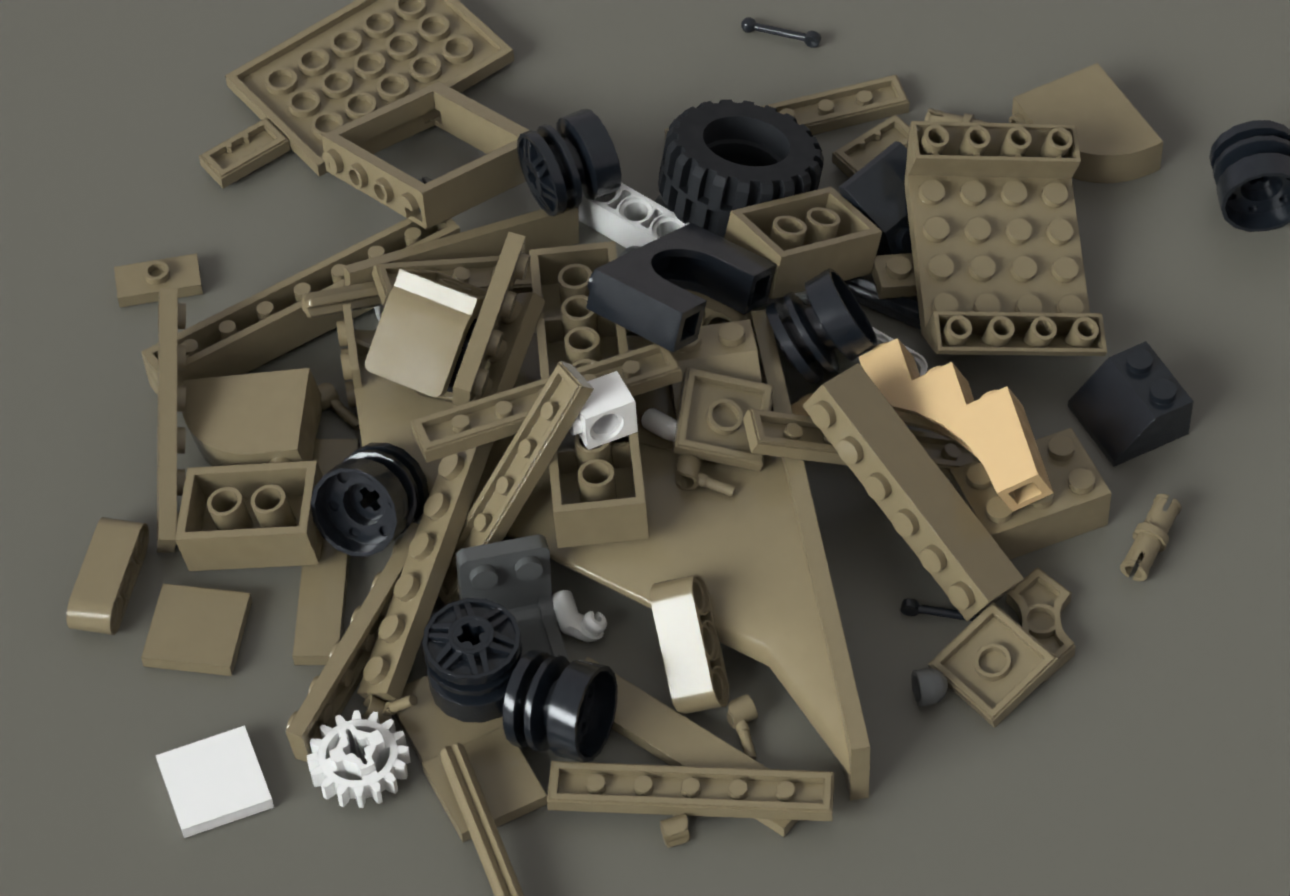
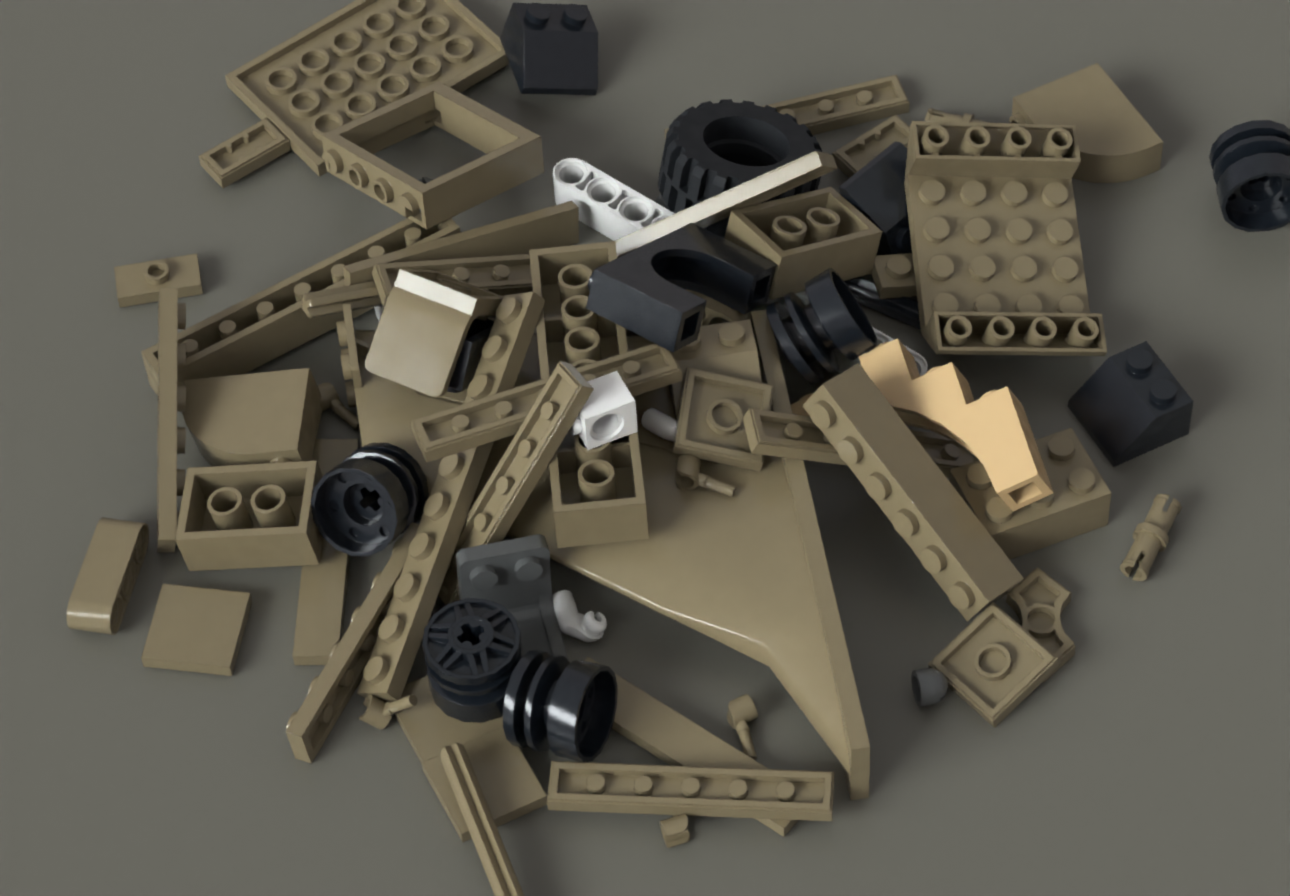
white tile [156,725,274,838] -> none
white gear [307,710,411,808] -> none
dark tan plate [453,232,531,406] -> none
black wheel [517,109,622,216] -> none
beam [650,574,730,715] -> none
black hinge [741,17,821,48] -> none
black hinge [901,598,982,621] -> none
none -> black slope [500,3,598,95]
none -> tile [615,151,838,258]

